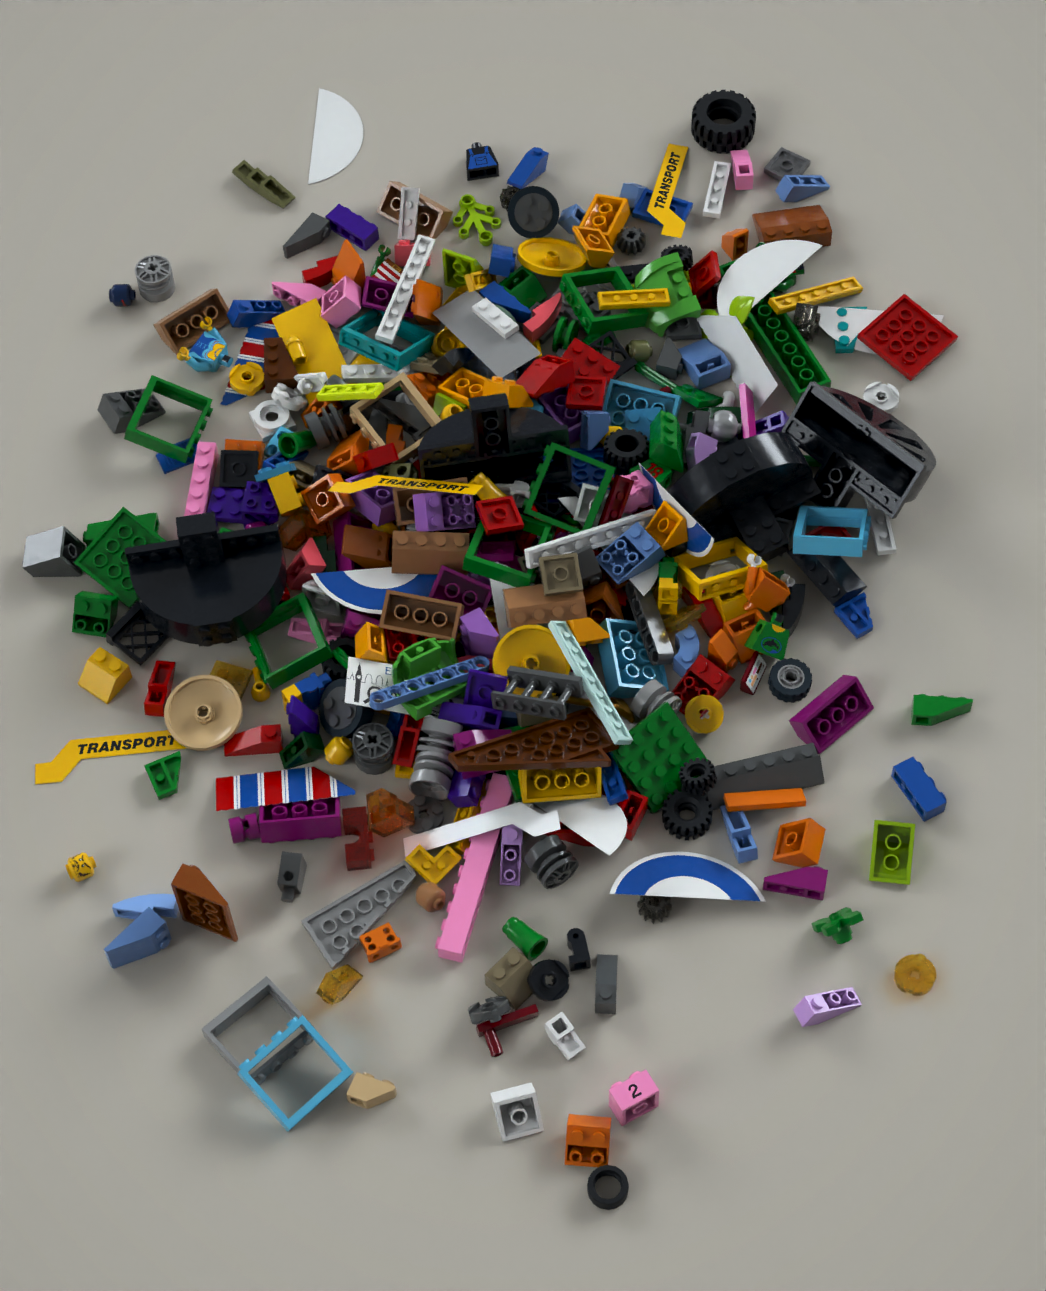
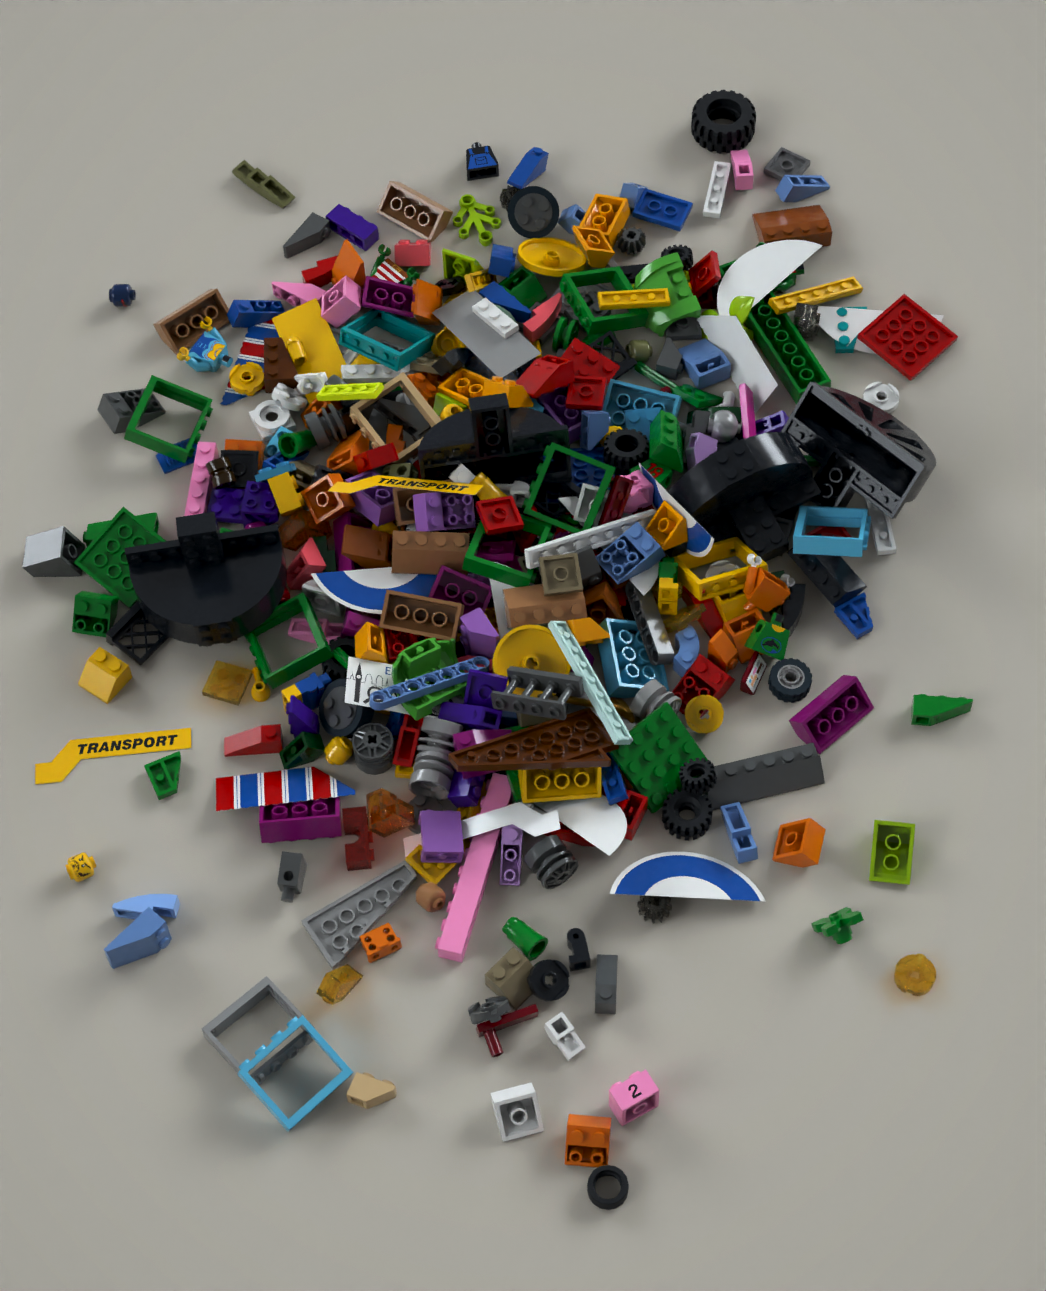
light grey wheel [135,255,176,302] -> none
red slope [144,660,176,717] -> none
tan dish [164,675,243,751] -> none
dark orange slope [171,864,238,942] -> none
magenta wheel [228,813,261,844] -> none
white sticker [308,88,363,184] -> none
white plate [375,234,435,344] -> none
white plate [398,187,420,240] -> none
yellow sticker [647,144,688,238] -> none
orange slope [721,228,749,261] -> none
orange tile [723,788,806,812] -> none
magenta slope [763,866,828,901] -> none
lavender slope [793,987,862,1027] -> none
blue brick [891,757,947,822] -> none
none -> dark brown wheel [206,457,237,490]
none -> medium lavender panel [418,810,464,863]
none -> black beam [435,277,465,296]
none -> white plate [448,463,476,484]

